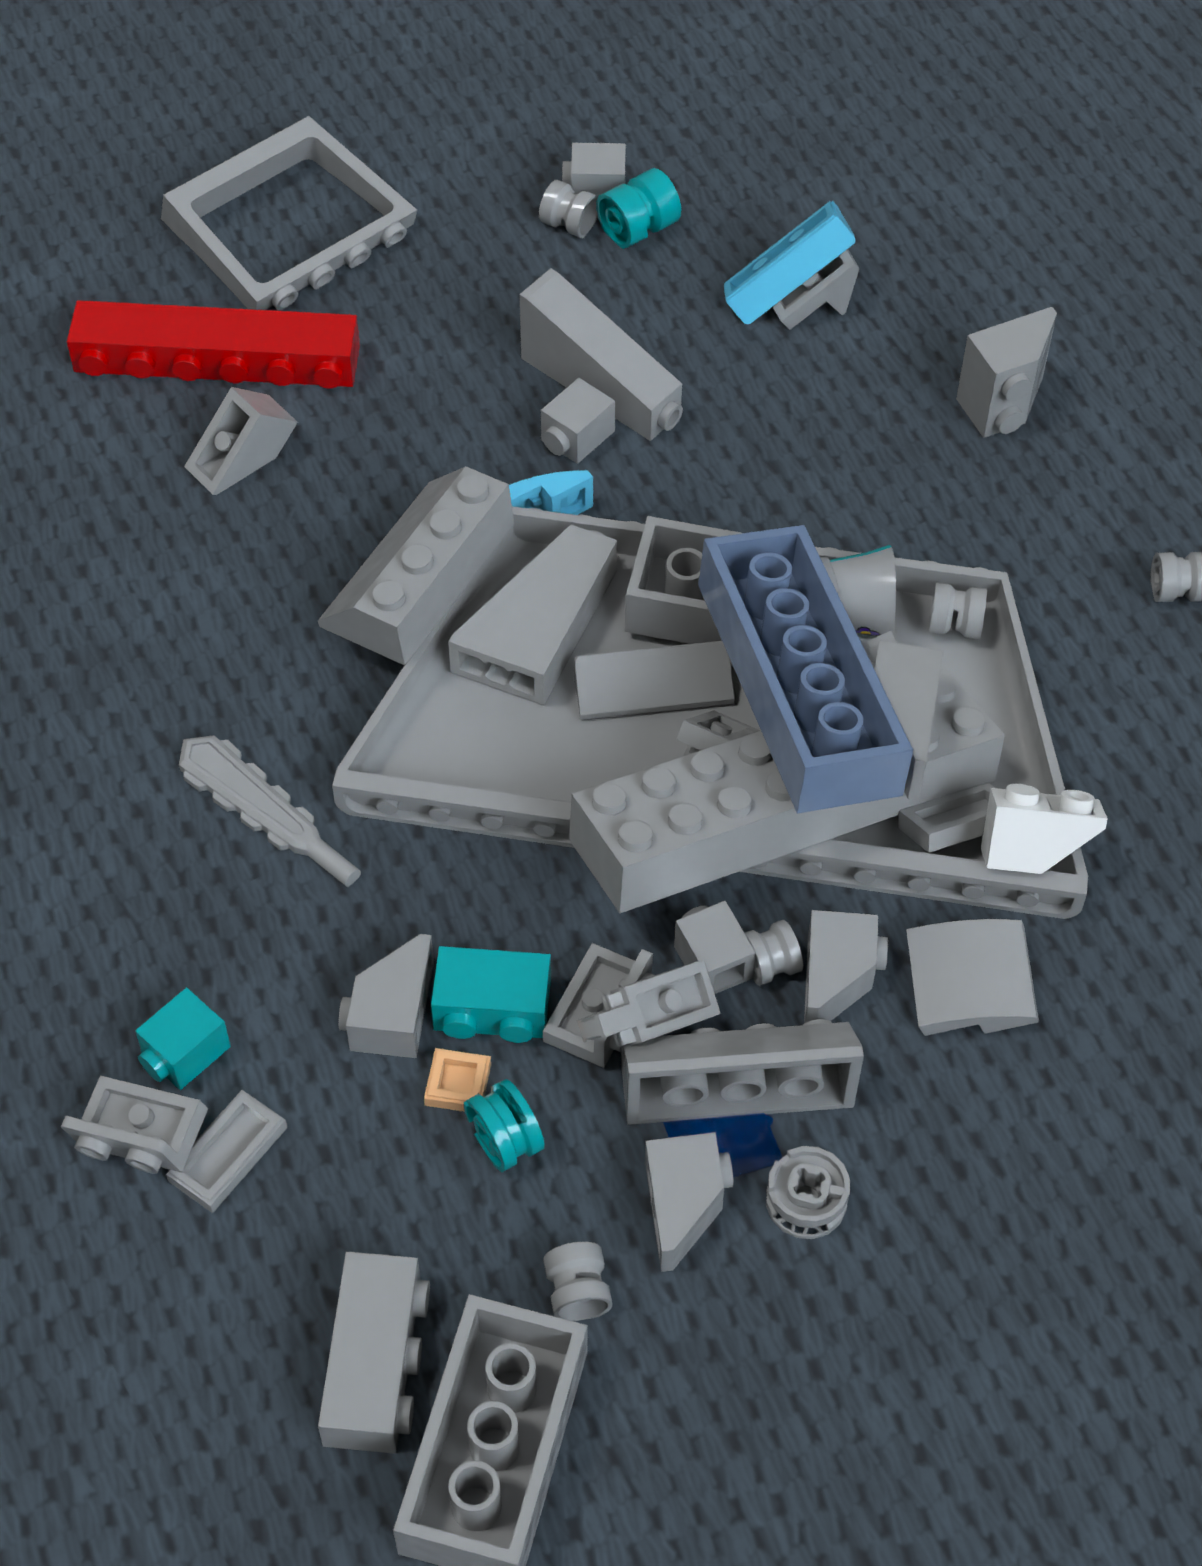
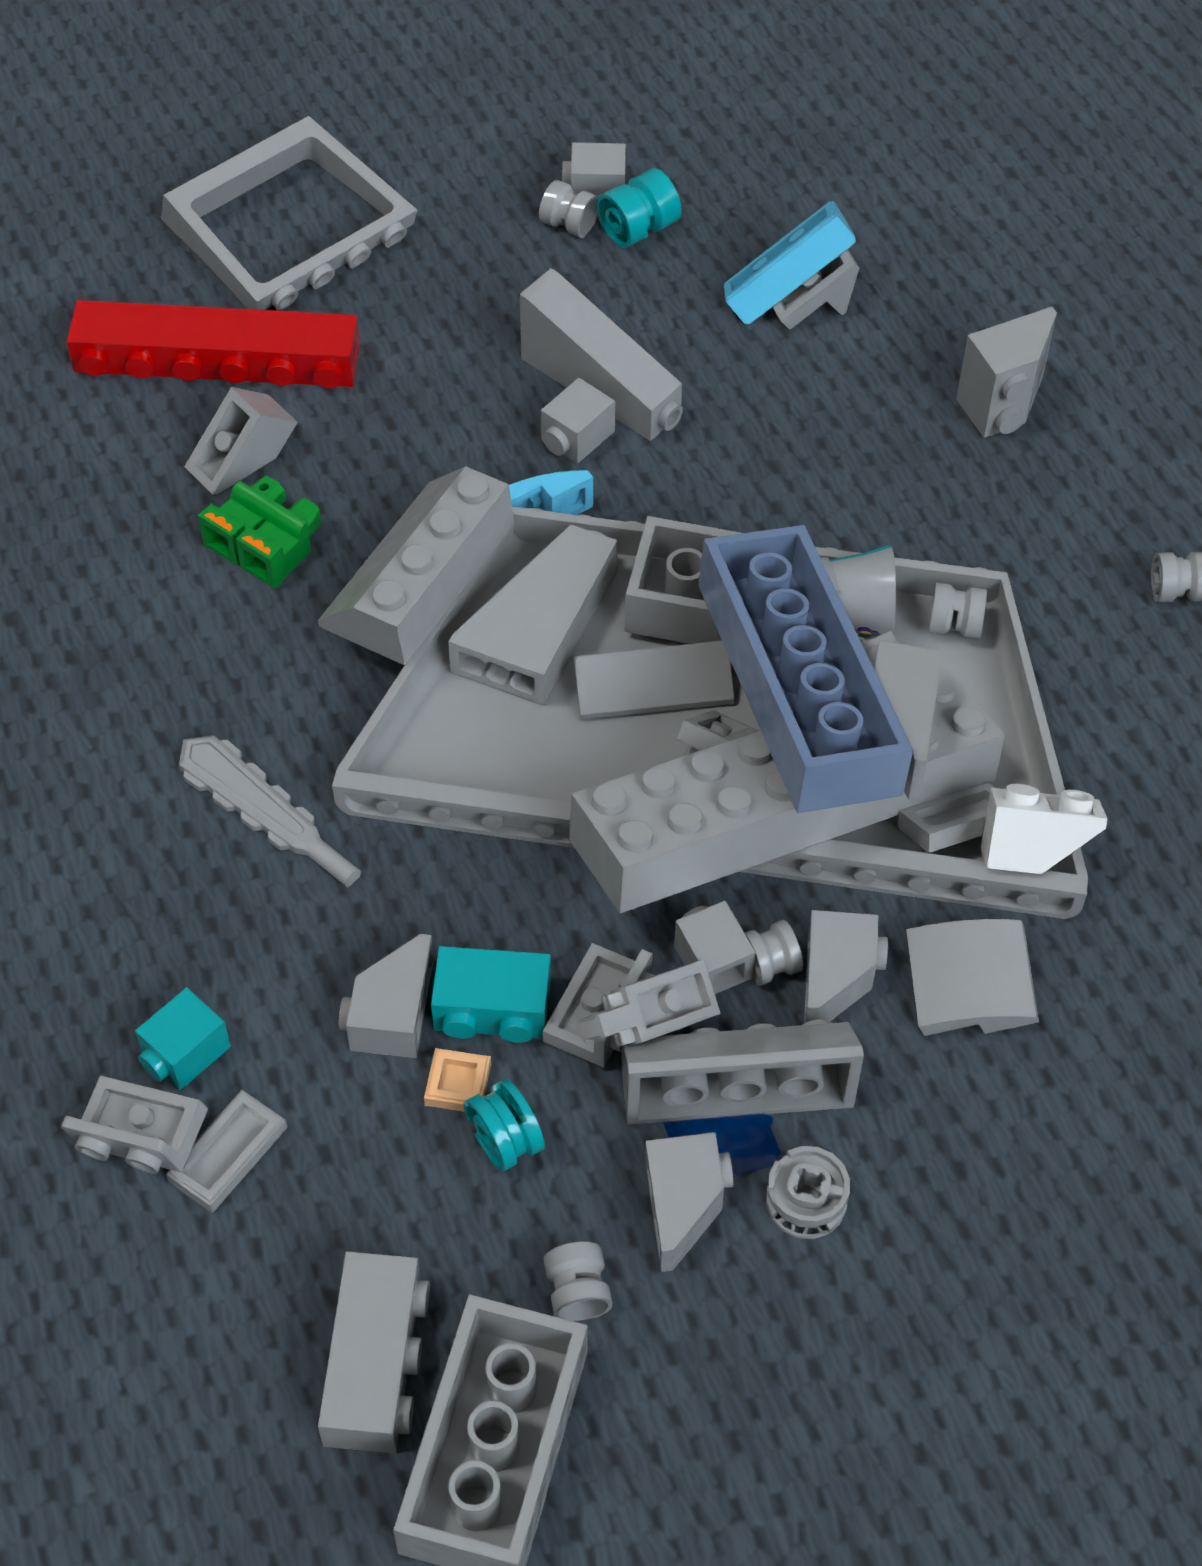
none -> green hips [198,475,321,589]

